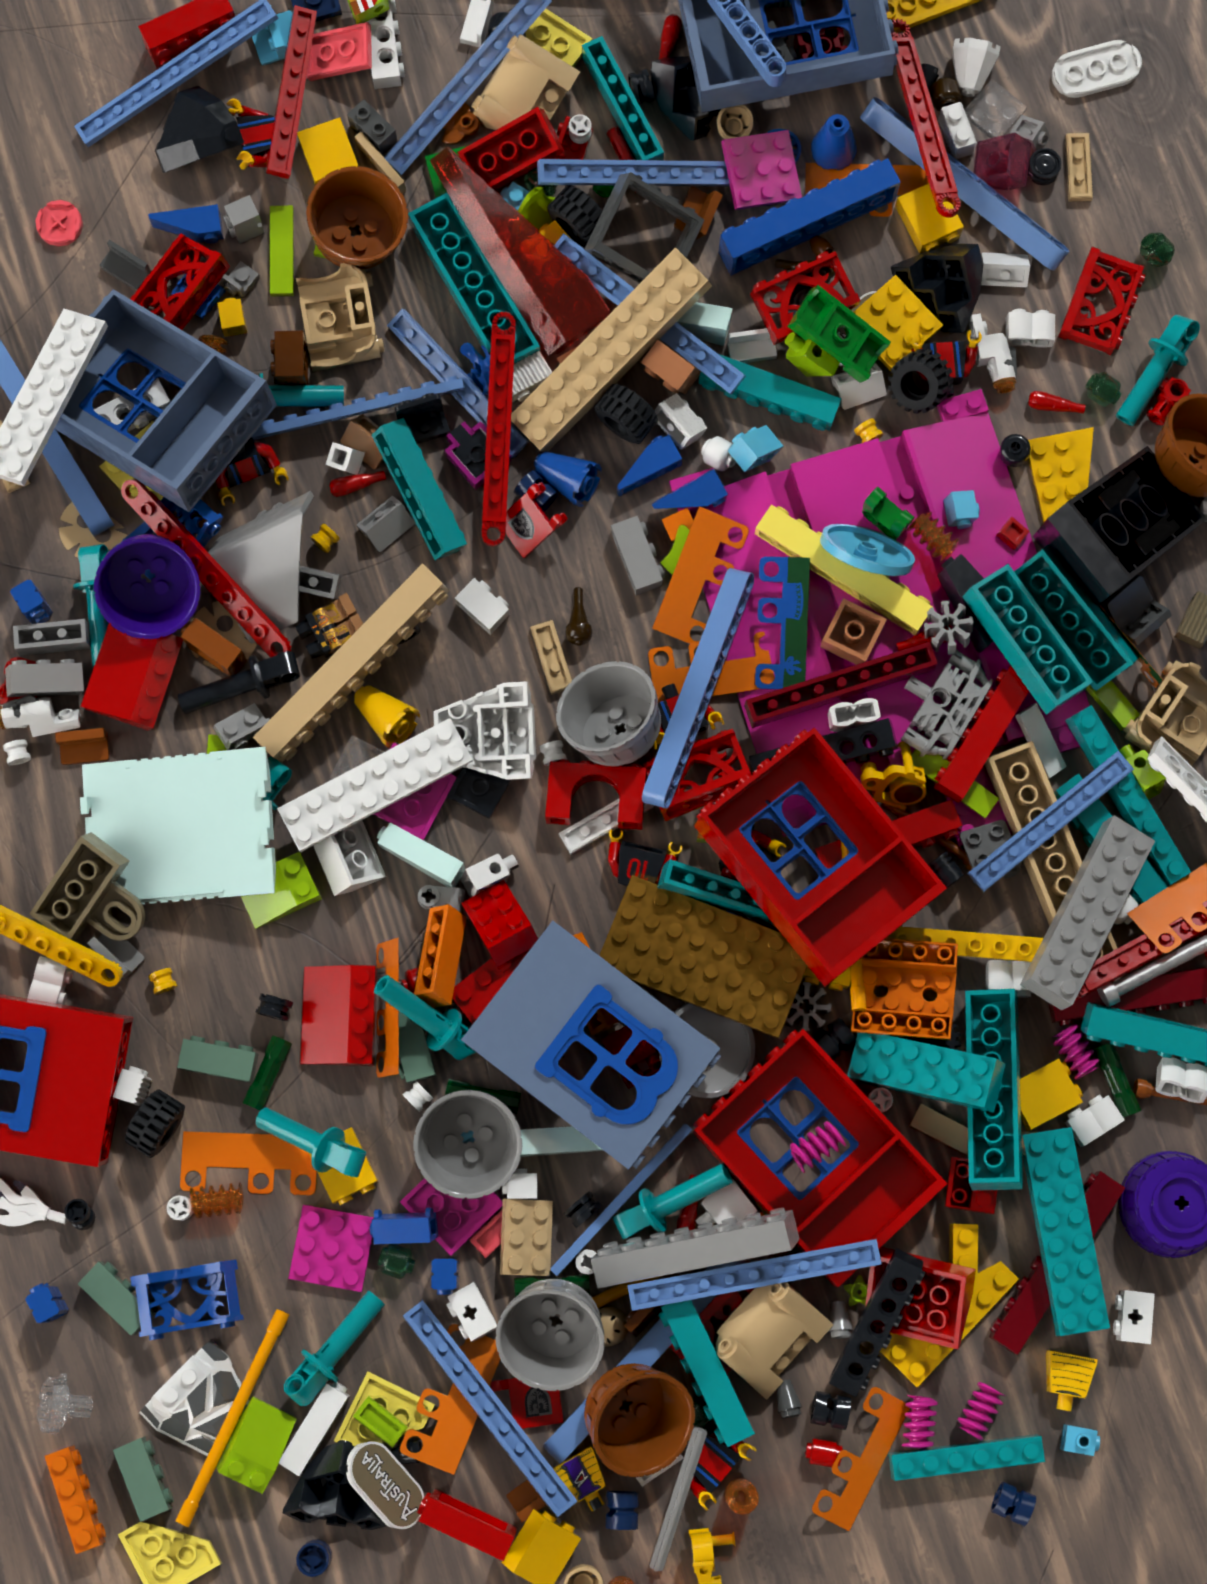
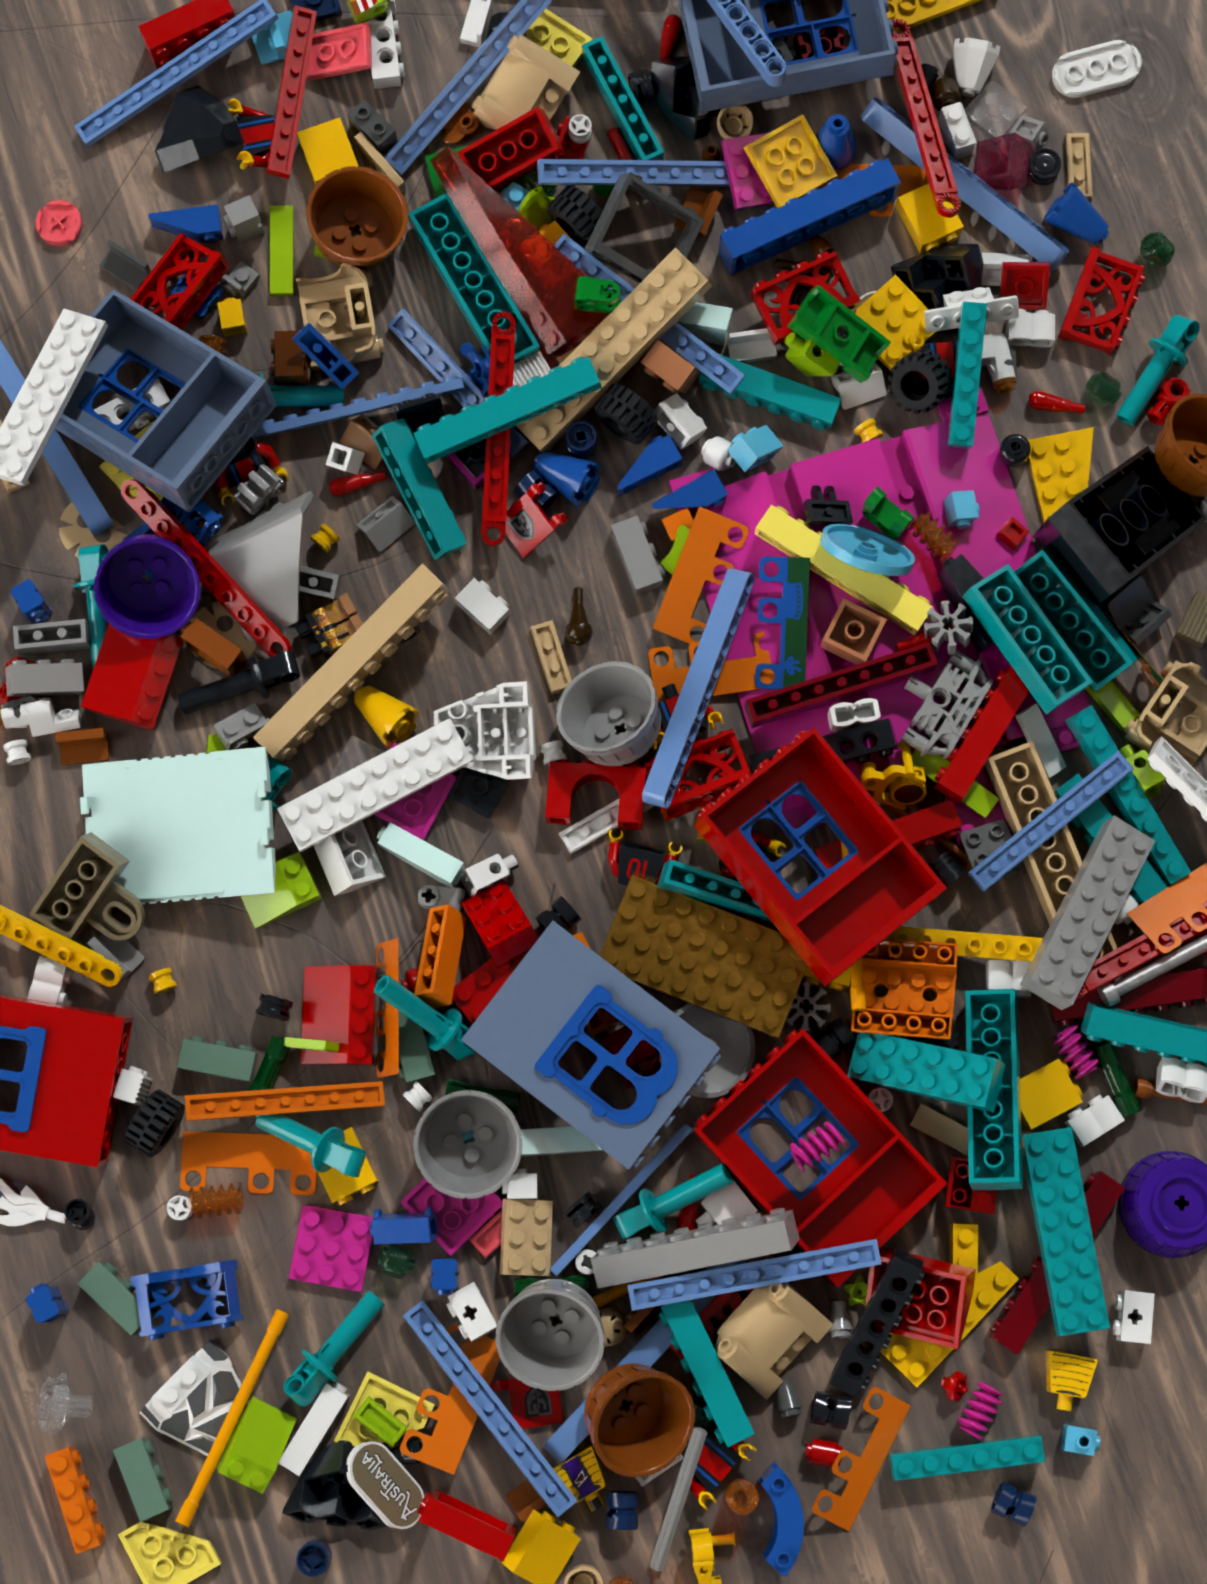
dark pink piece [901,1395,938,1449] -> none
none -> orange plate [185,1081,385,1121]
none -> light grey gear [233,464,284,516]
none -> lime tile [284,1037,340,1052]
none -> blue slope [292,322,359,389]
none -> teal brick [413,357,602,464]
none -> black wheel [535,896,581,931]
none -> dark blue wheel [566,421,596,460]
none -> green piece [574,276,621,314]
none -> reddish brown hose [701,145,720,161]
none -> yellow plate [743,114,837,209]
none -> blue fence [757,1461,804,1577]
none -> black hinge [803,485,853,526]
none -> white bracket [924,287,1019,333]
none -> red piece [941,1371,968,1402]
none -> teal brick [947,301,987,449]
none -> red plate [999,262,1050,310]
none -> blue cone [1043,182,1110,245]

